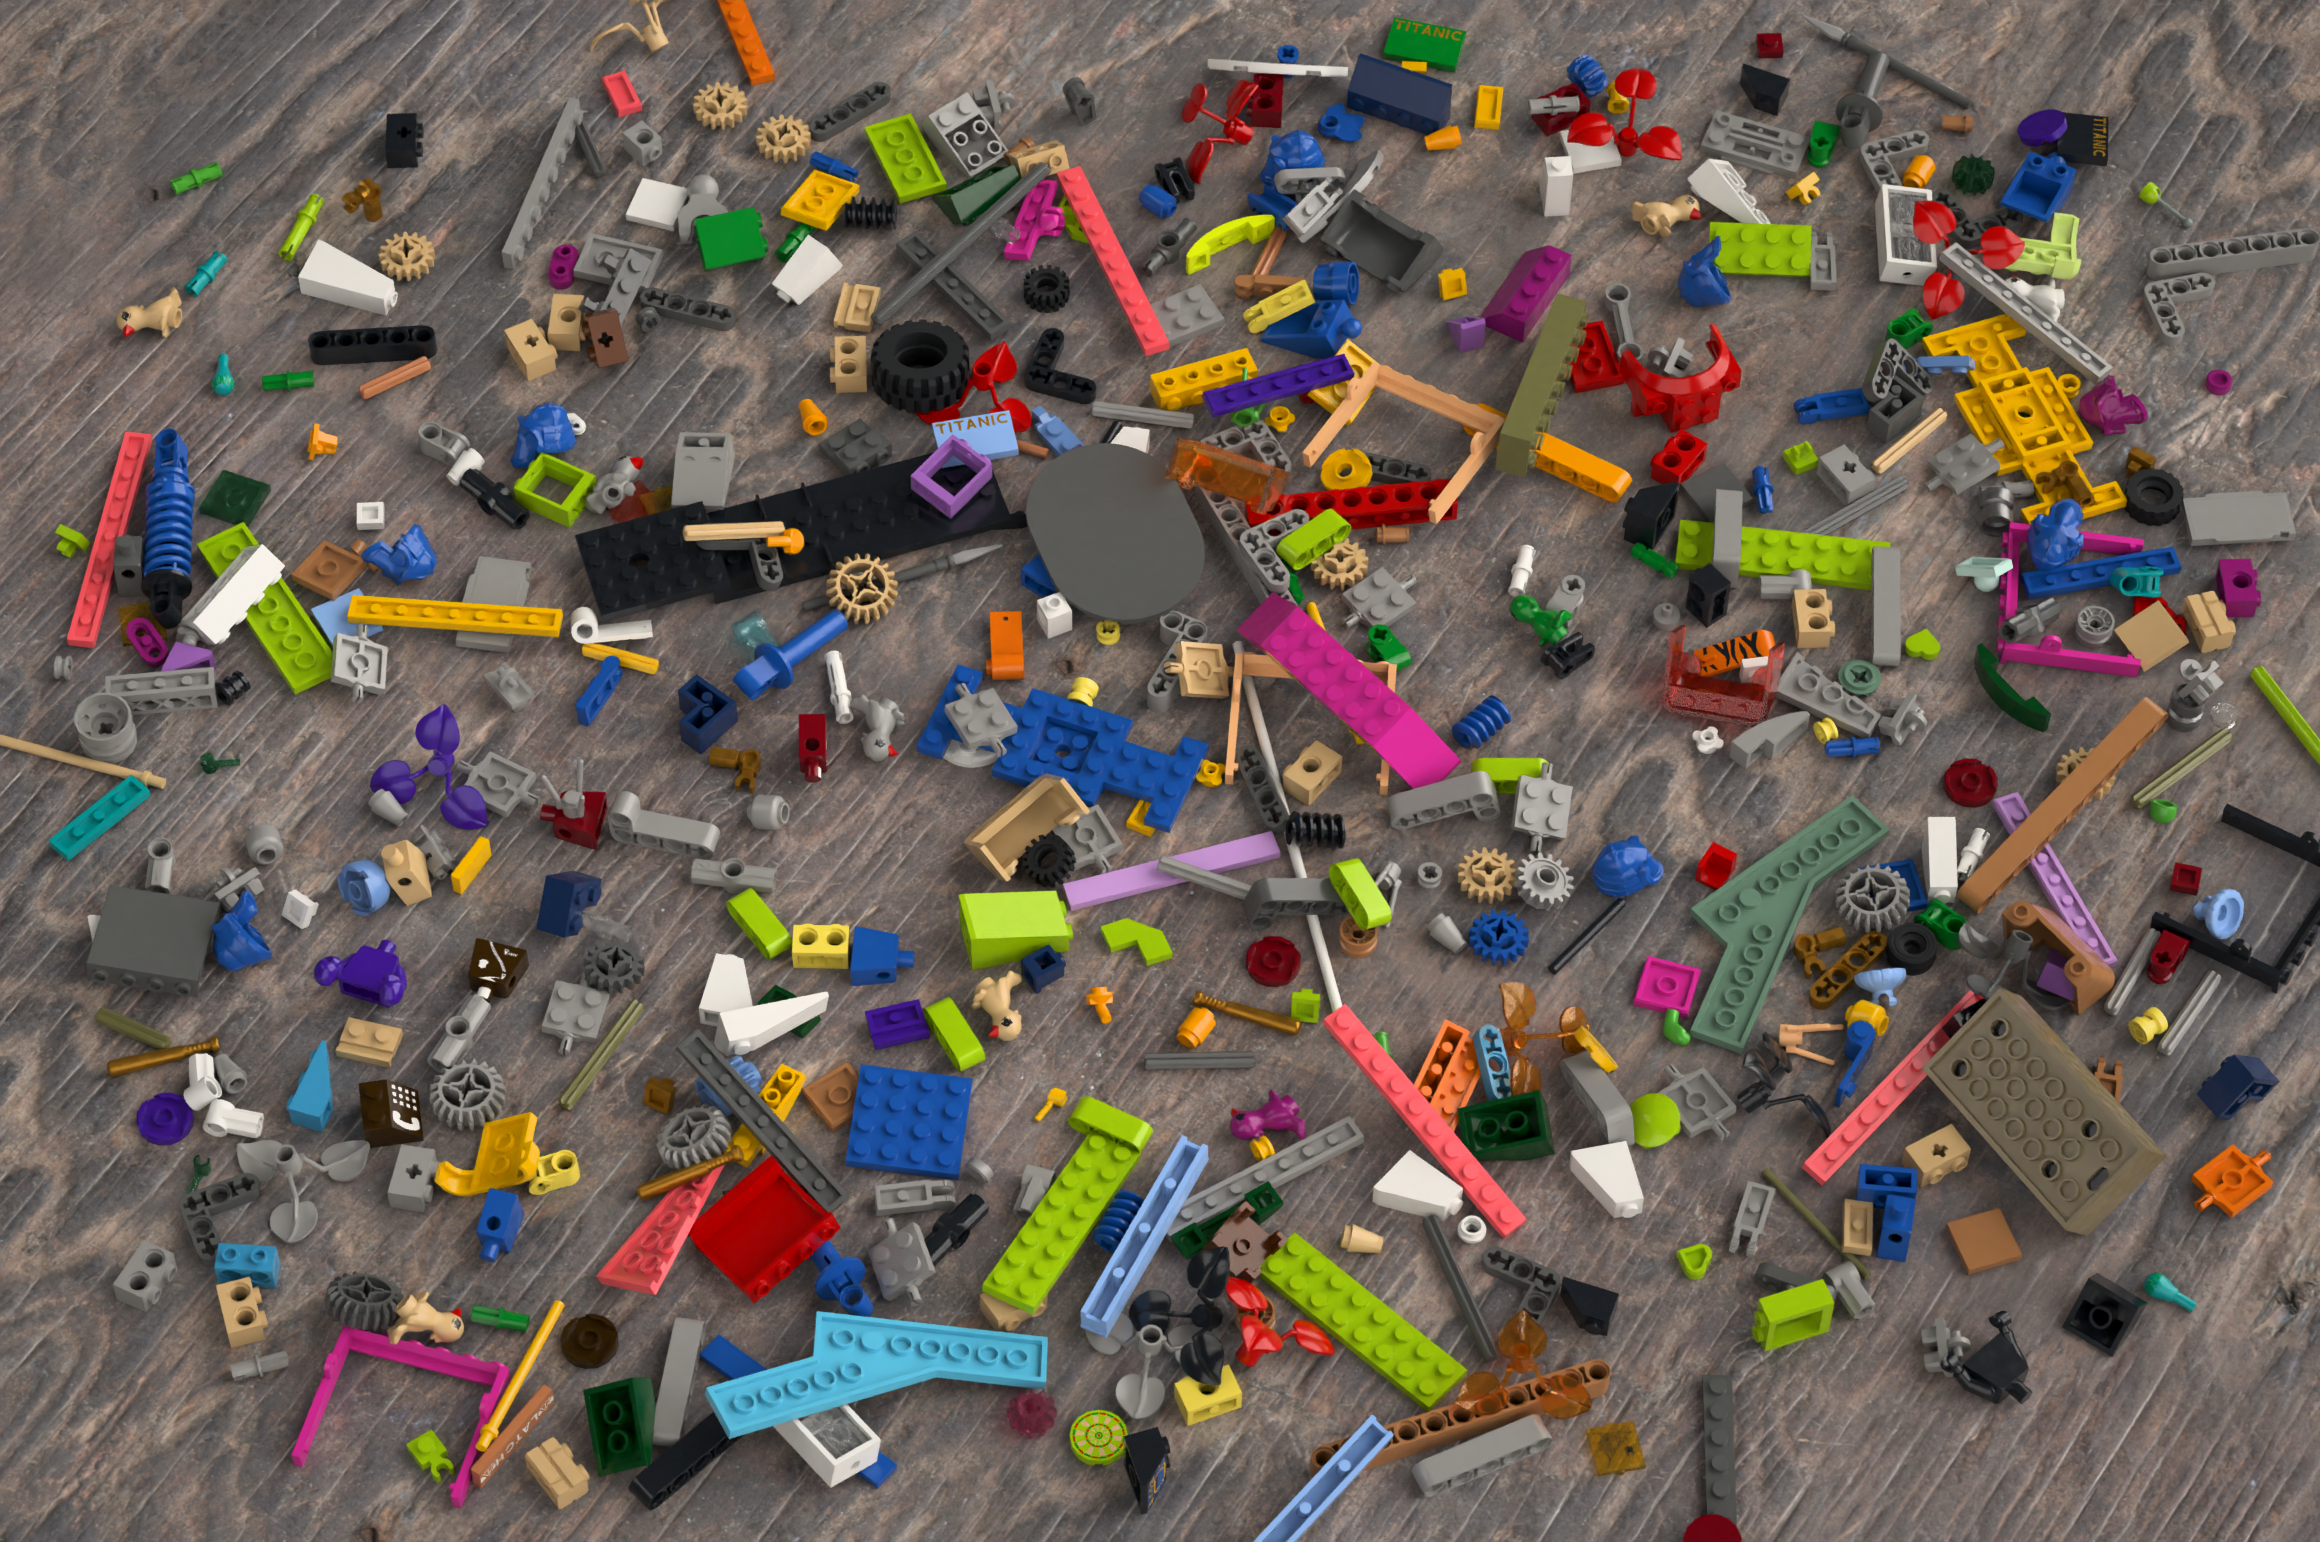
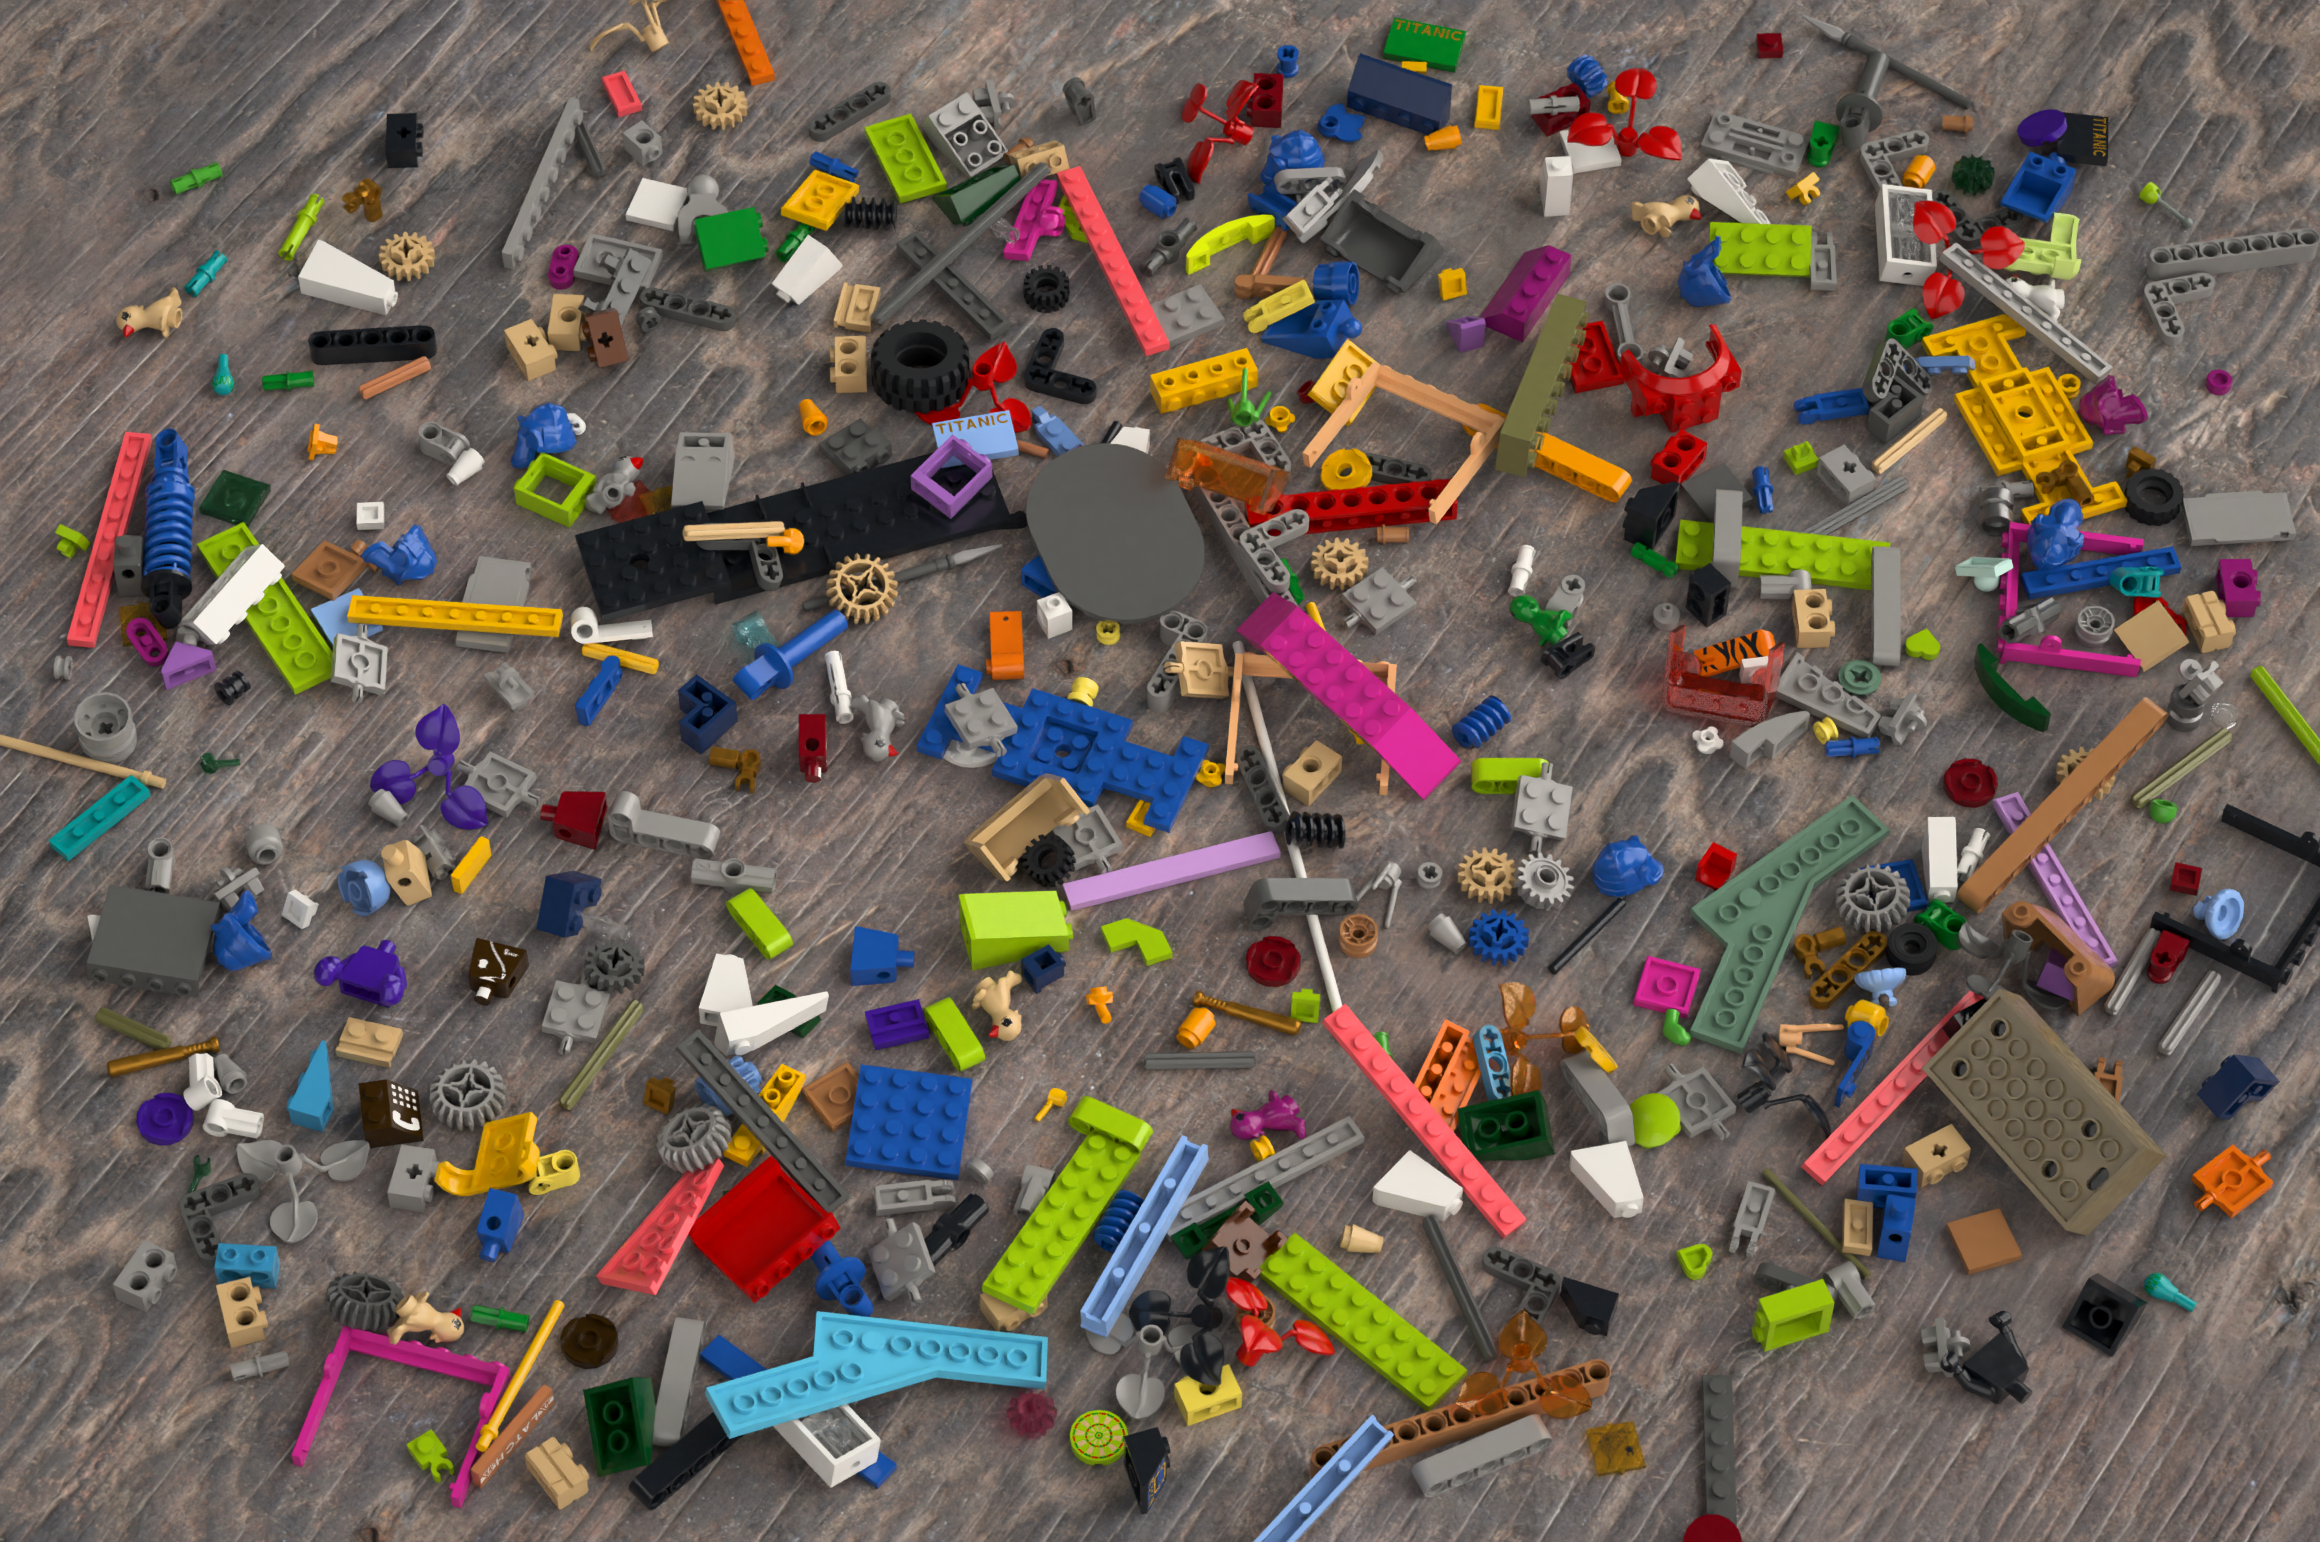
light grey fence [105,667,218,715] -> none
light grey piece [427,994,491,1073] -> none
black piece [460,468,530,529] -> none
light grey plant [541,759,585,819] -> none
pearl gold piece [637,1145,744,1201] -> none
light grey head [747,794,790,830] -> none
tan gear [756,115,811,163] -> none
light yellow brick [792,924,850,969] -> none
light grey axle [1092,401,1194,429] -> none
light grey axle [1157,856,1251,900] -> none
dark purple tile [1202,354,1355,418] -> none
white tile [1208,59,1348,77] -> none
lime beam [1276,509,1352,570] -> none
lime beam [1329,858,1391,930] -> none
green piece [1366,624,1412,673] -> none
light grey beam [1387,771,1501,830] -> none
white plate [1458,1216,1486,1244] -> none
black slope [1740,64,1790,116] -> none
light grey plate [1924,433,2005,495] -> none
light yellow wheel [2128,1007,2168,1045] -> none

